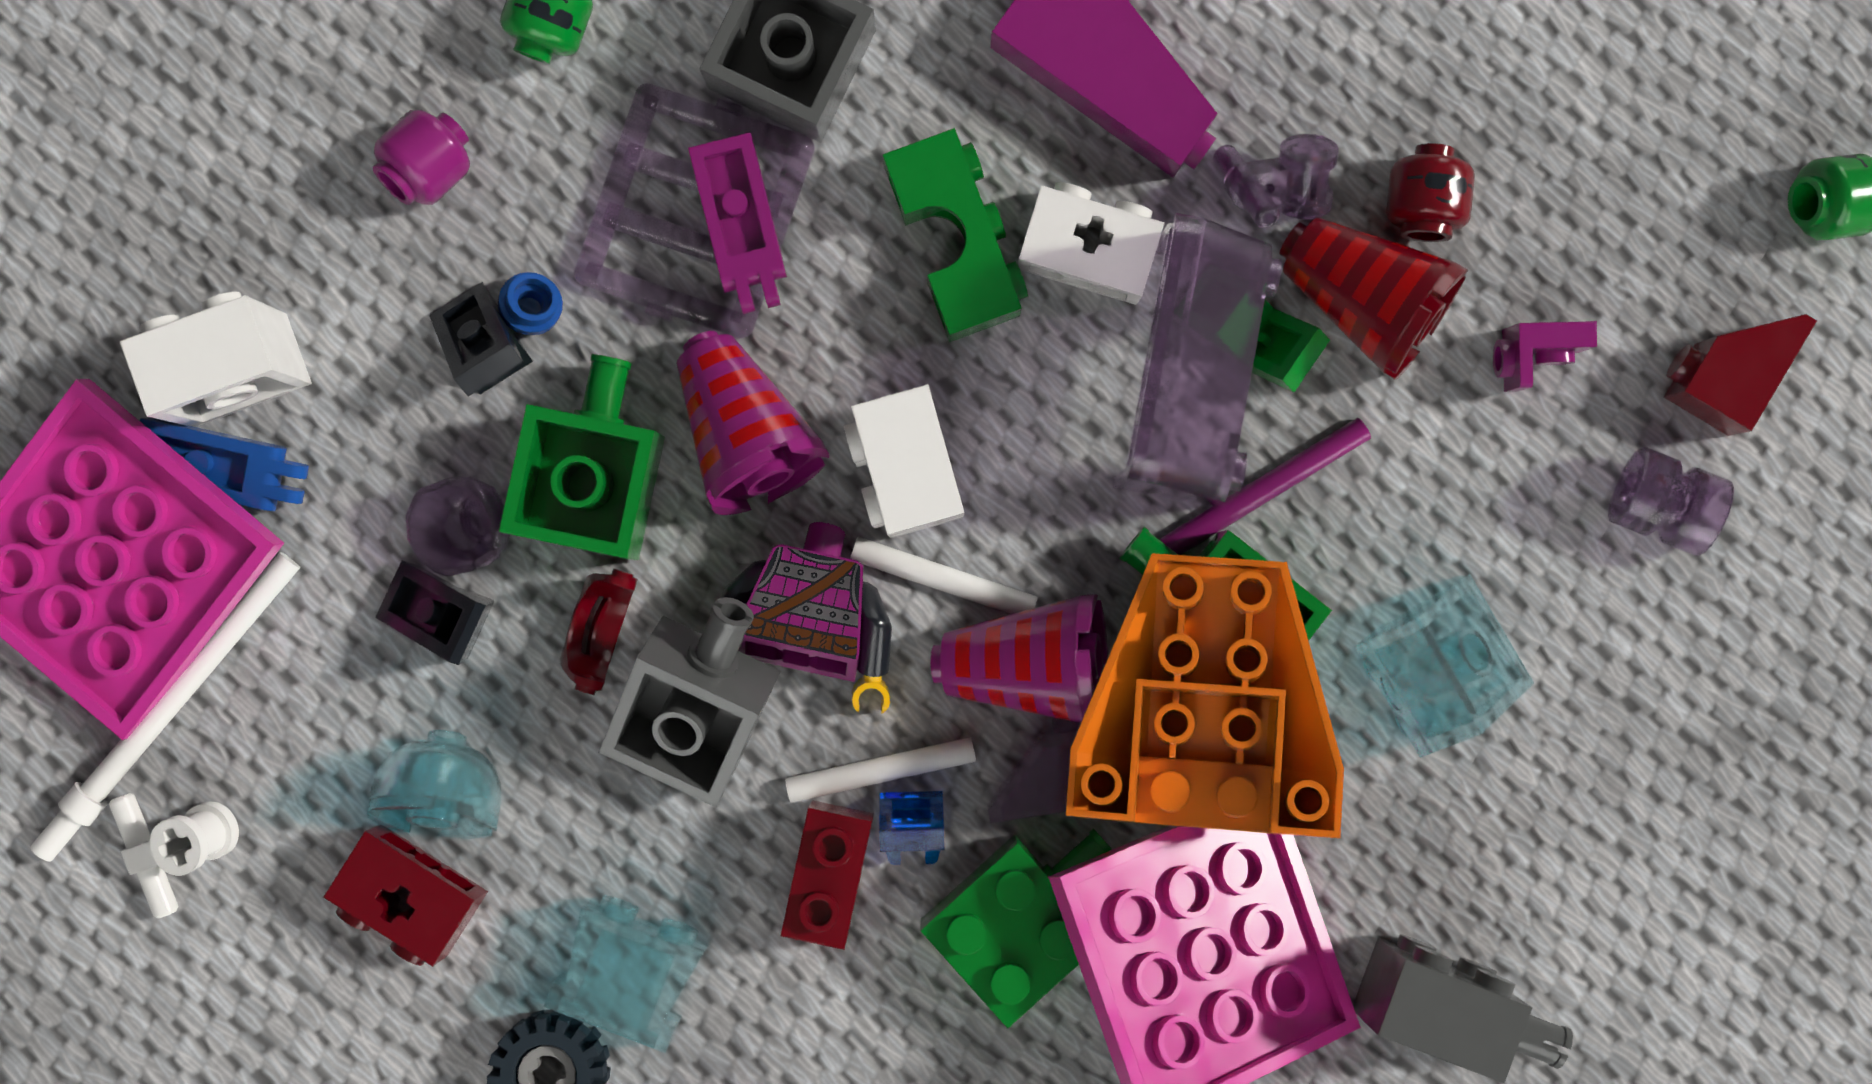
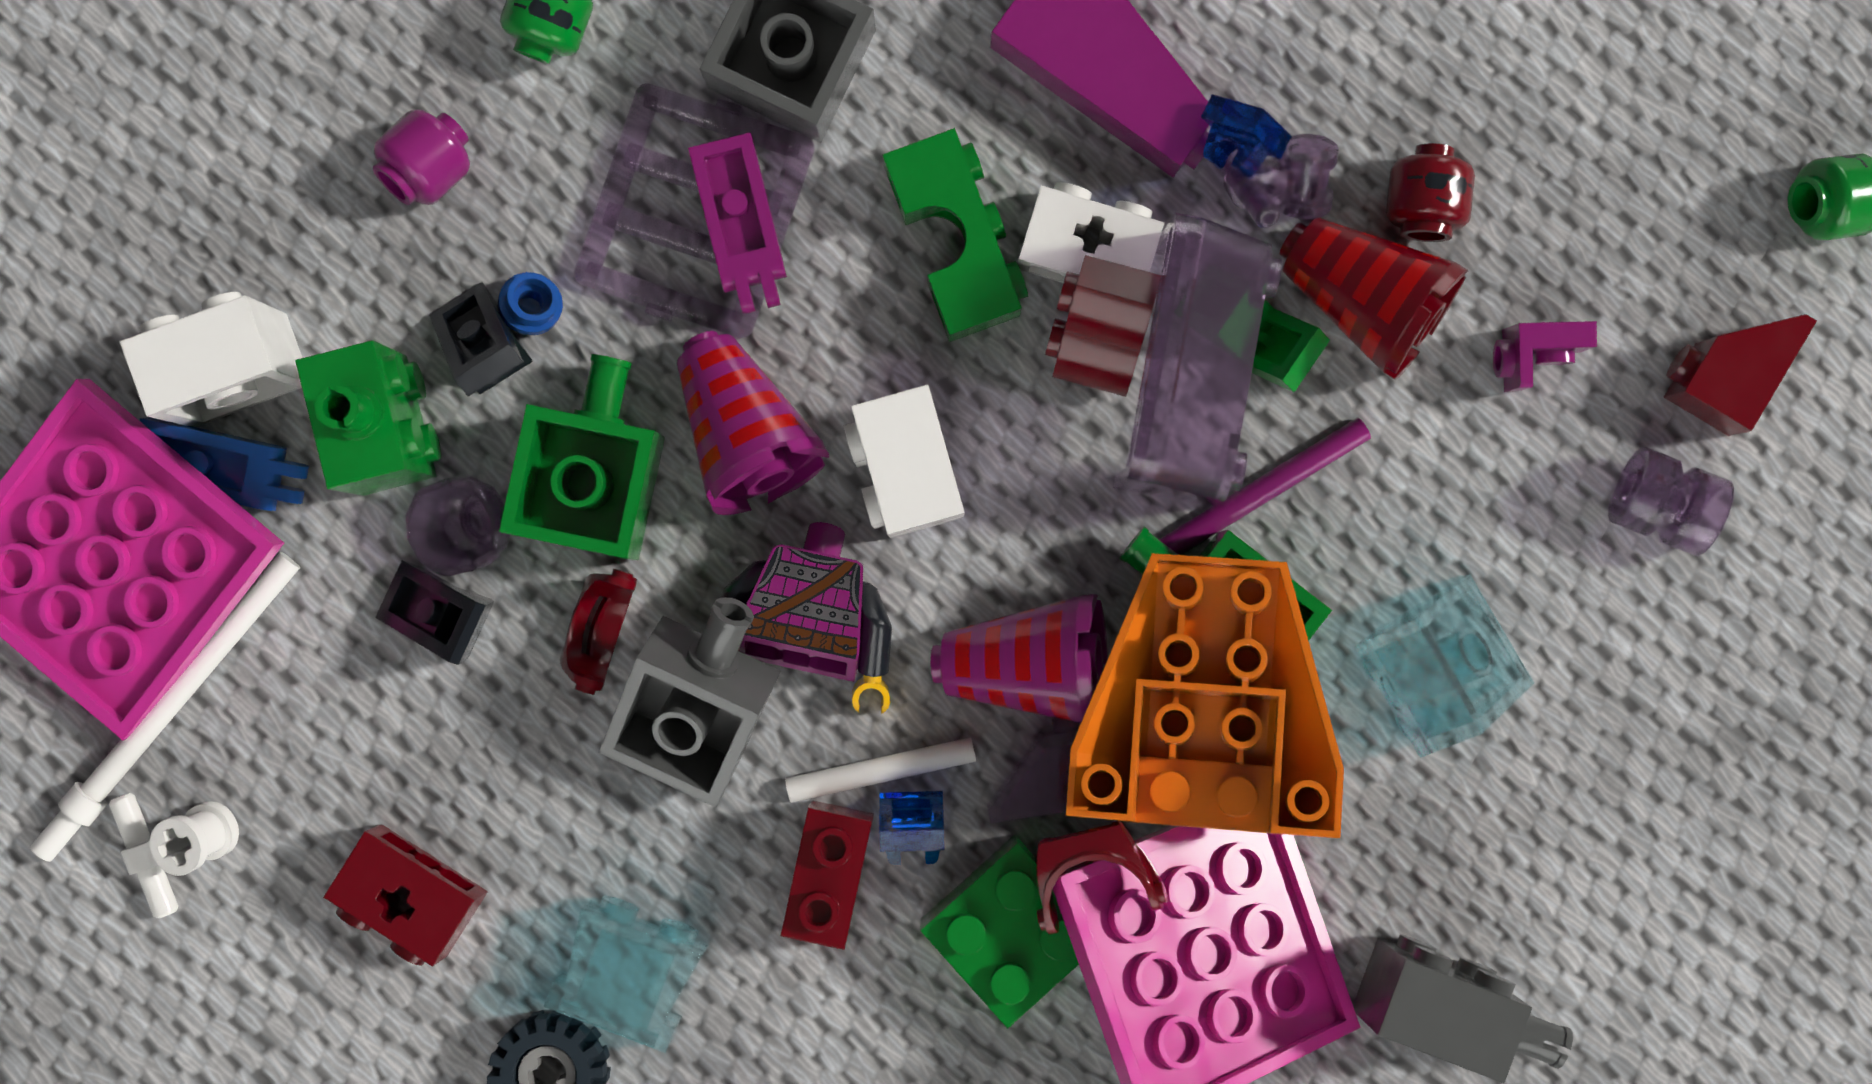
clear light blue cylinder [367,730,501,839] -> none
white bar [850,536,1038,614] -> none
none -> green brick [295,340,442,496]
none -> dark red helmet [1037,821,1168,934]
none -> brick [1045,255,1161,397]
none -> clear blue tile [1201,94,1292,178]

